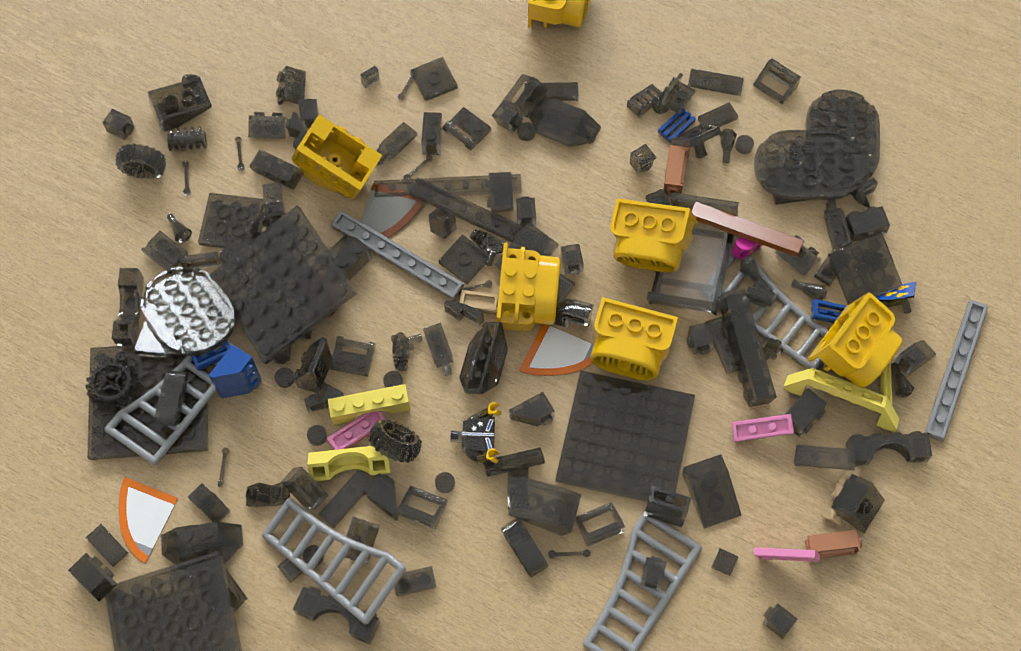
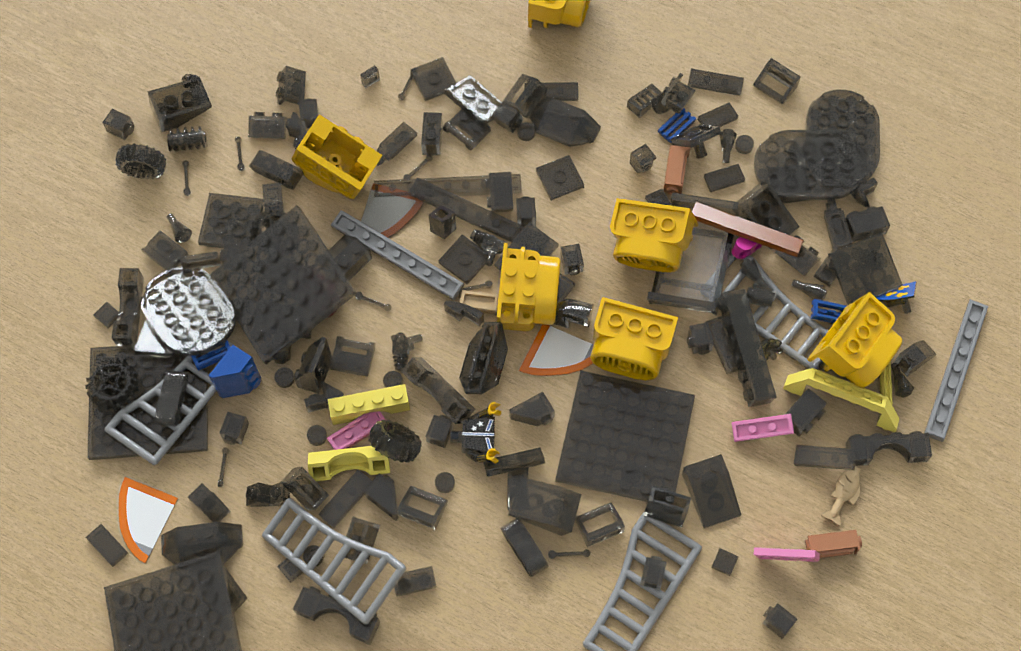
clear smoke brick [68,553,117,602] -> none
clear smoke hinge [423,323,454,376] -> none
clear smoke slope [831,474,885,533] -> none
none -> clear smoke tile [93,302,121,328]
none -> clear smoke brick [219,412,249,445]
none -> clear smoke hinge [355,292,392,311]
none -> clear smoke arch [401,357,476,424]
none -> clear smoke brick [426,415,453,448]
none -> clear smoke tile [444,75,508,127]
none -> clear smoke tile [536,155,584,200]
none -> clear smoke tile [704,164,745,192]
none -> clear smoke slope [732,182,799,249]

